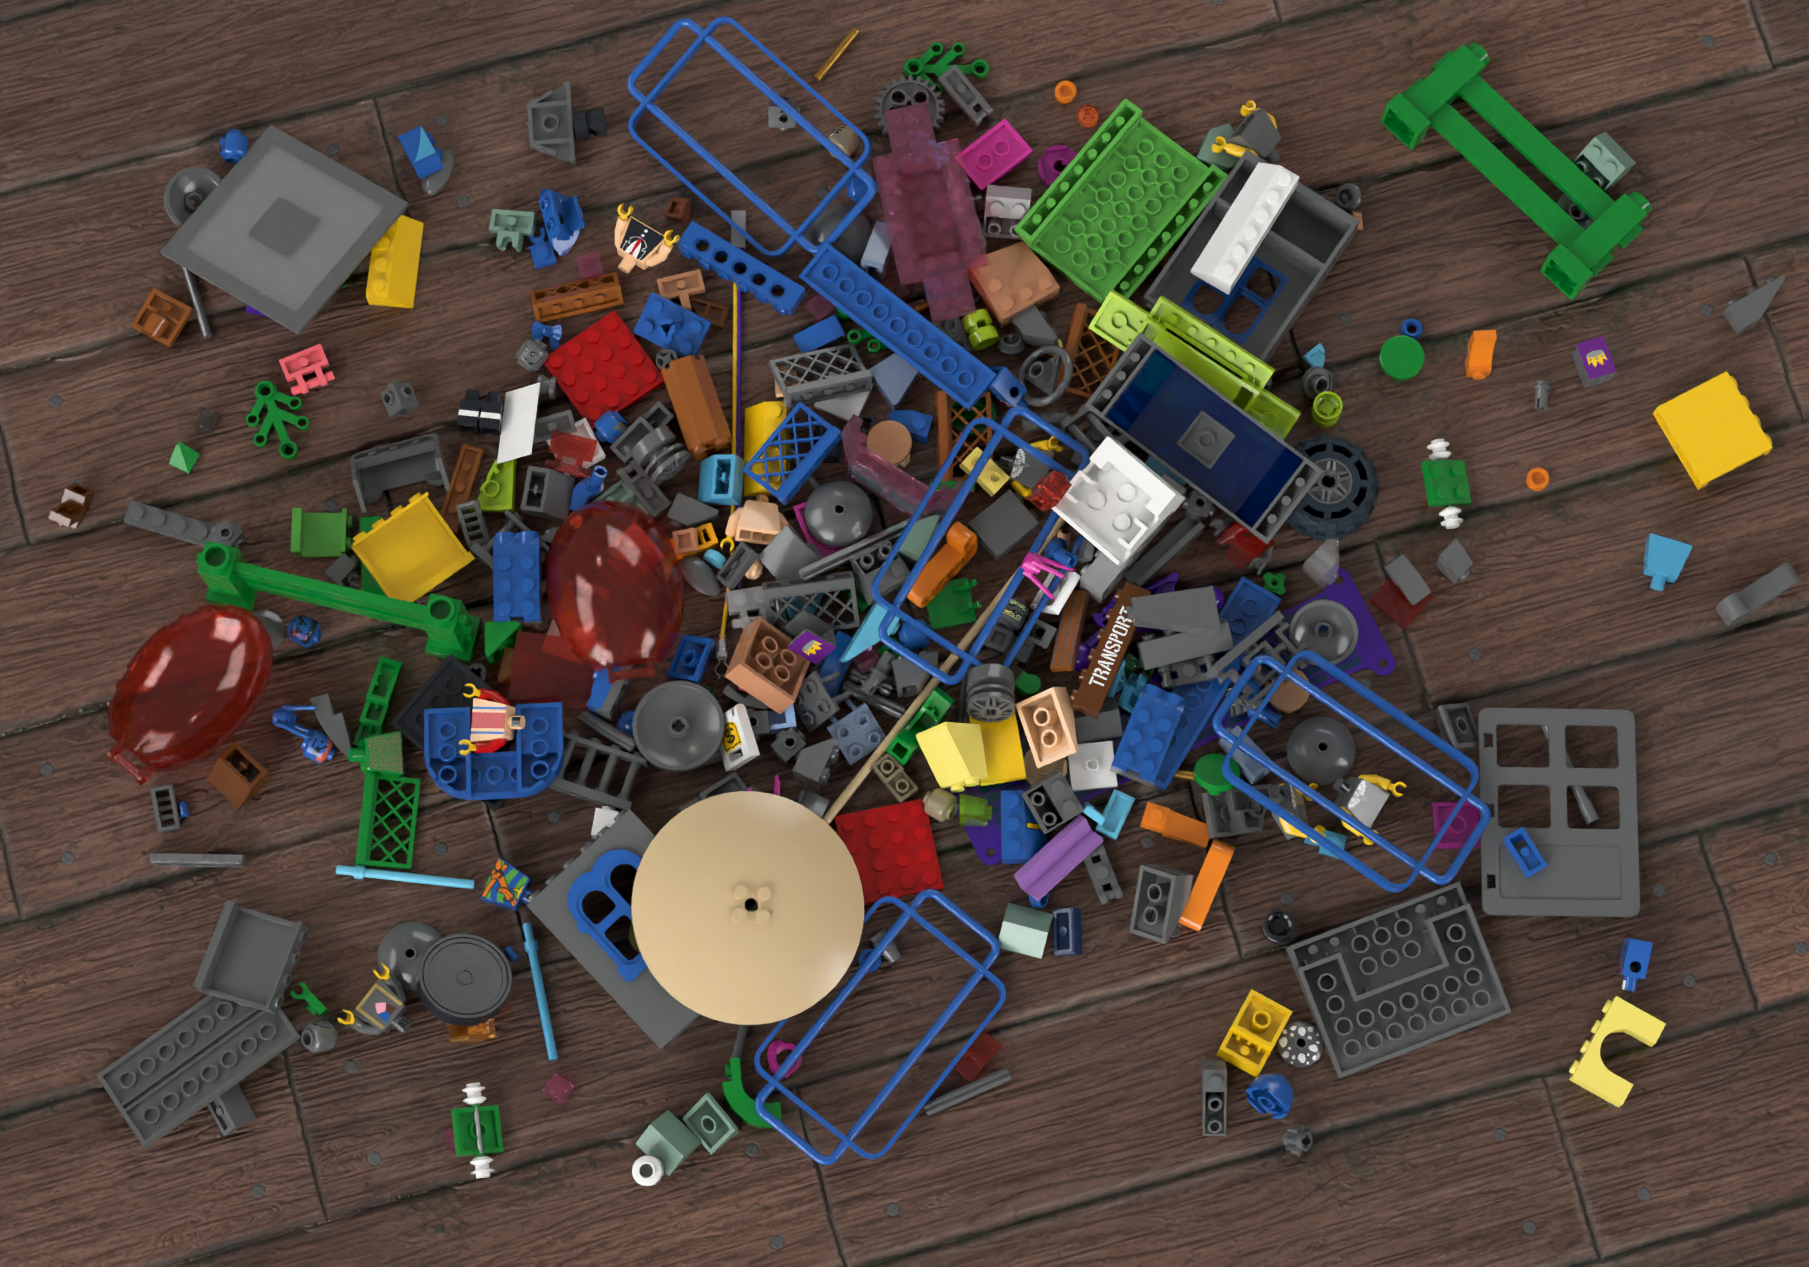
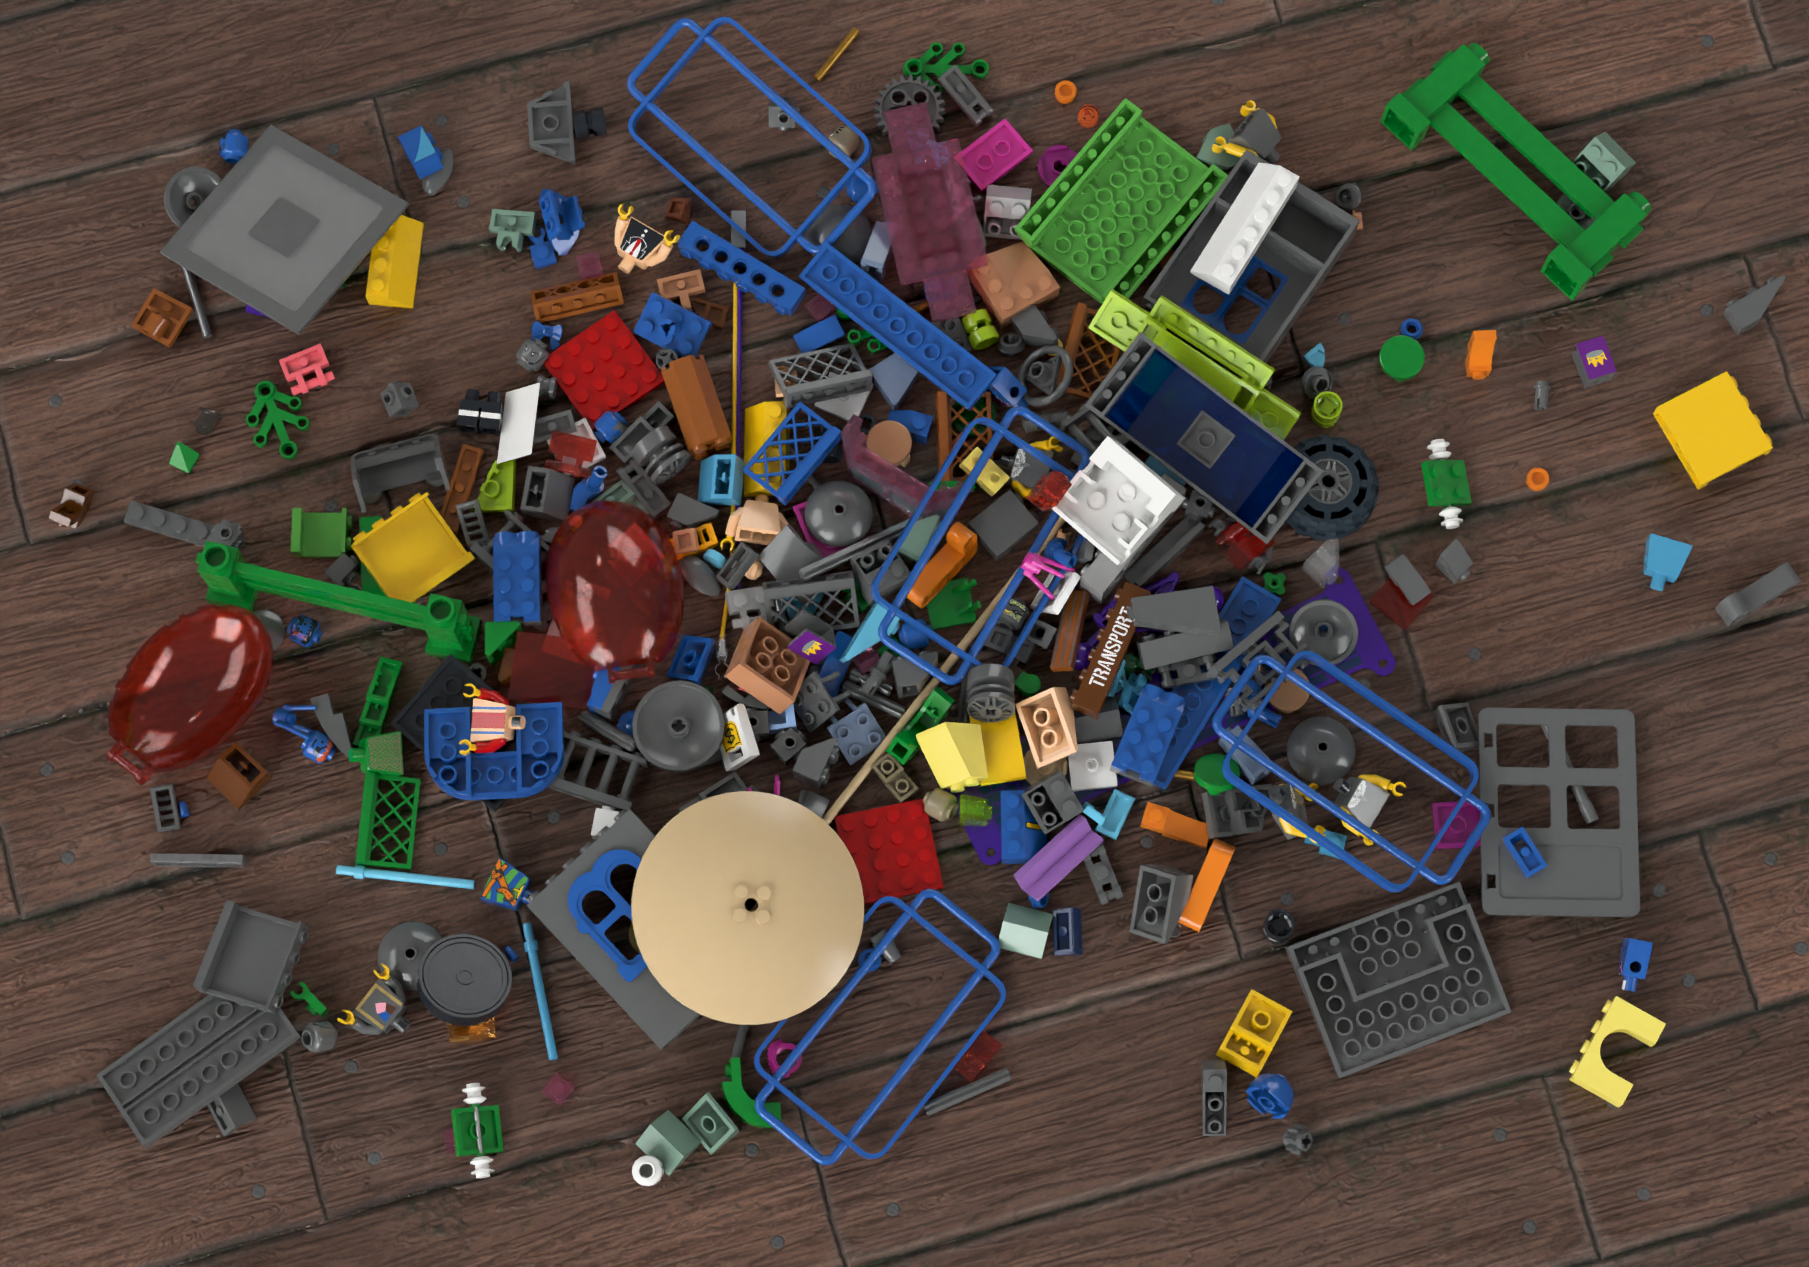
dark grey dish [1277,1021,1323,1068] -> none

